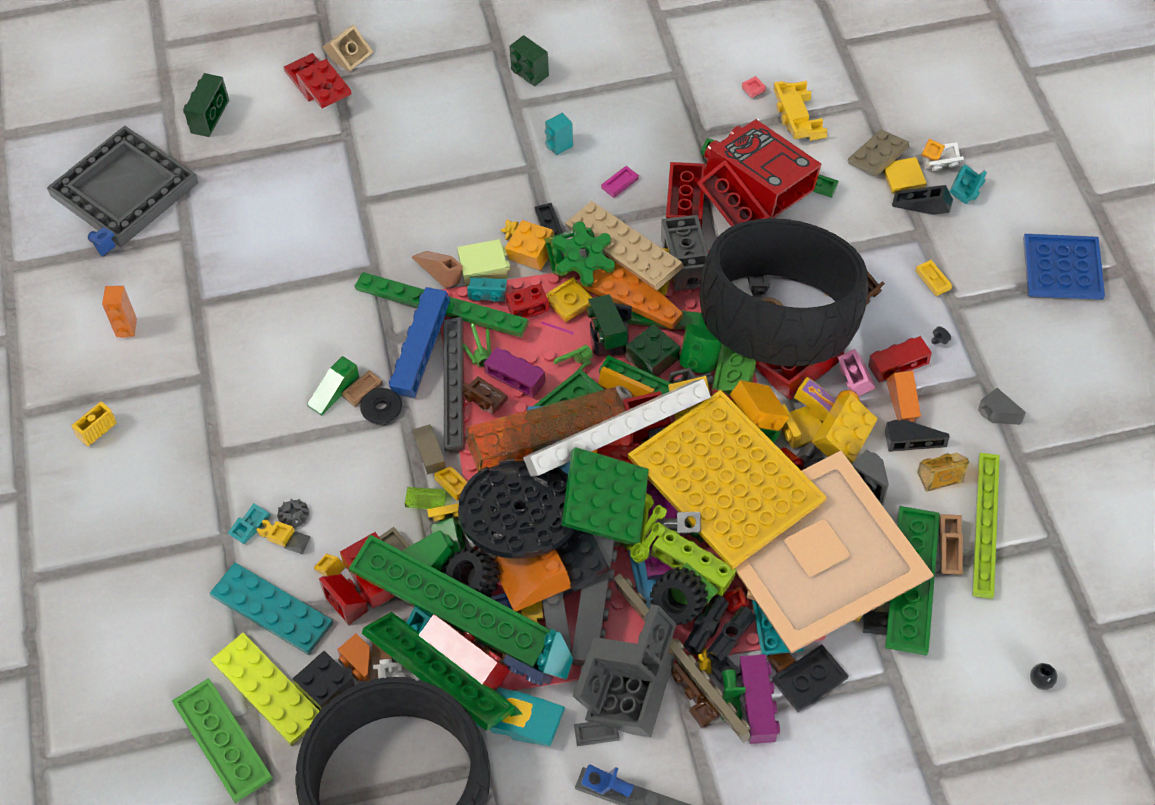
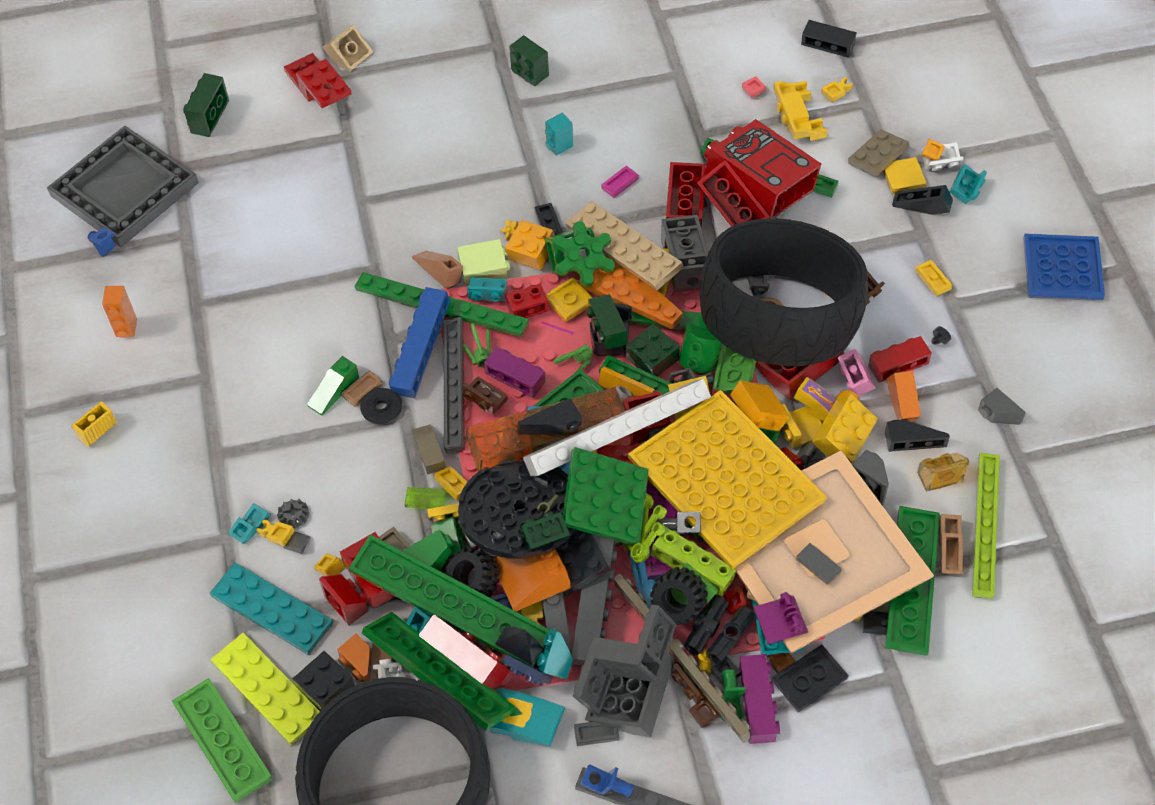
black piece [1030,663,1058,690] -> none
none -> black slope [495,626,543,665]
none -> black slope [516,398,582,435]
none -> dark green bracket [519,512,570,550]
none -> olive hand [538,495,559,514]
none -> magenta hinge [754,592,808,645]
none -> dark grey tile [796,543,842,585]
none -> black brick [801,20,857,58]
none -> yellow plate [821,77,853,103]

